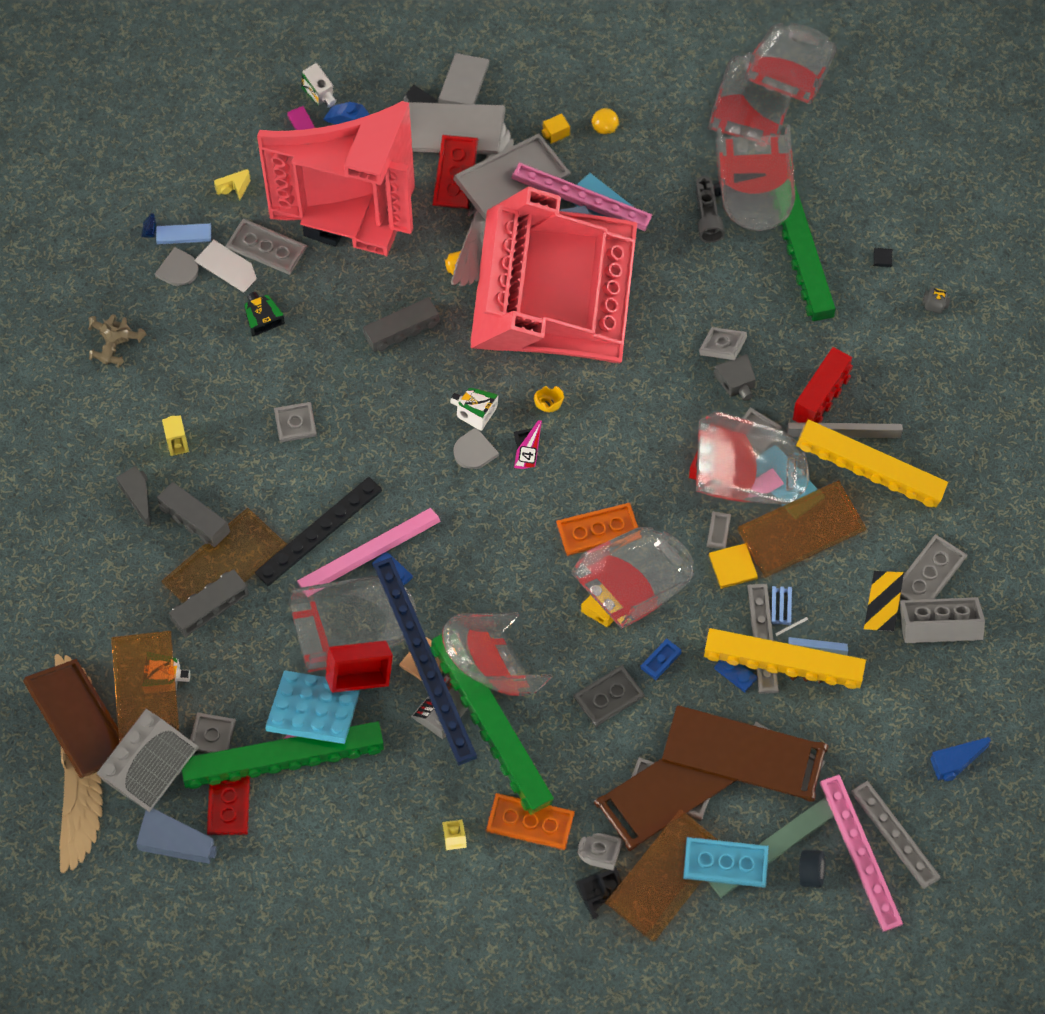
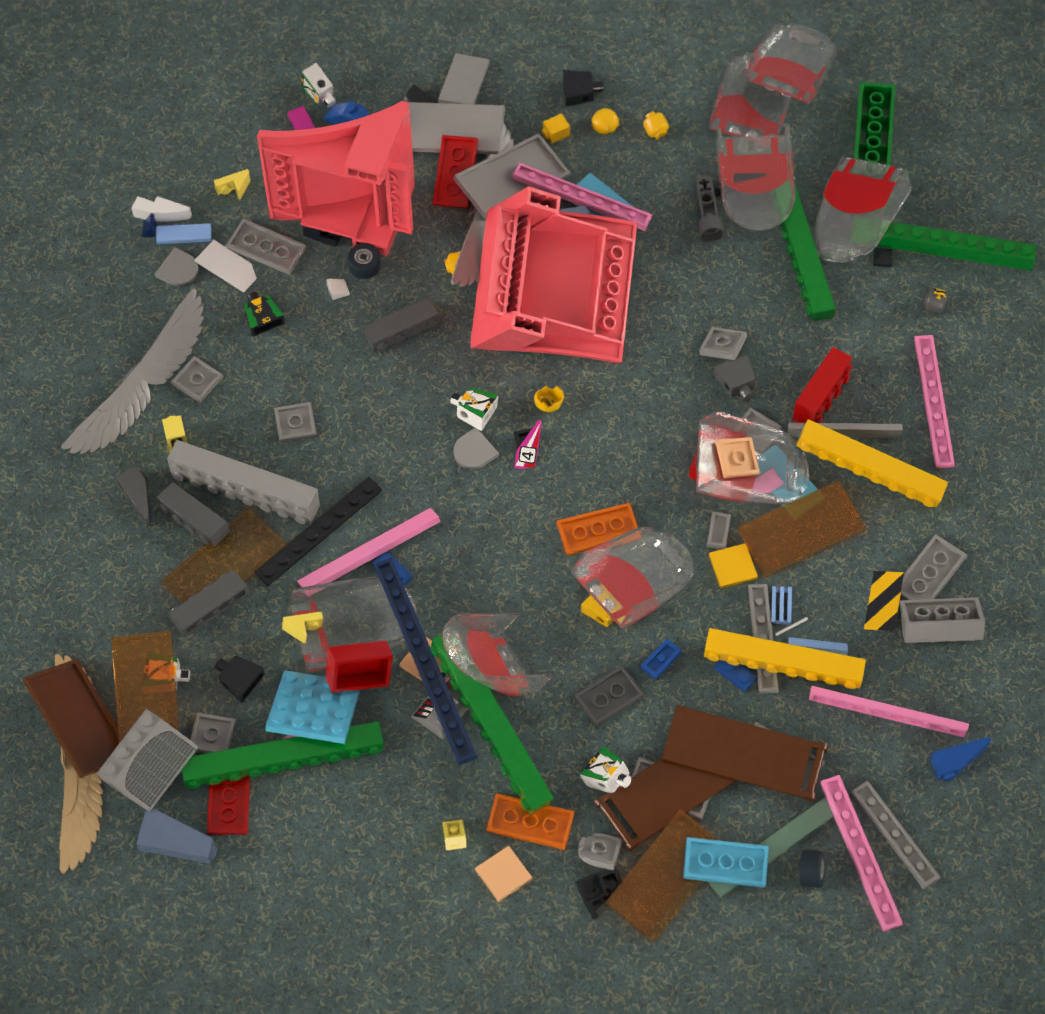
dark tan piece [88,314,147,367] -> none
none -> light grey piece [61,288,204,454]
none -> white slope [131,196,192,222]
none -> light grey brick [167,440,320,524]
none -> light grey tile [171,356,224,403]
none -> black torso [215,656,265,703]
none -> light yellow slope [282,612,323,644]
none -> white slope [326,279,350,300]
none -> black wheel [347,243,381,279]
none -> light nougat tile [475,846,532,902]
none -> black torso [563,70,604,107]
none -> torso [580,746,631,793]
none -> yellow head [643,111,669,139]
none -> light nougat tile [715,437,760,479]
none -> bright pink tile [809,686,969,737]
none -> clear windscreen [811,156,912,262]
none -> green brick [850,216,1037,271]
none -> green brick [852,82,896,215]
none -> bright pink tile [914,335,955,469]

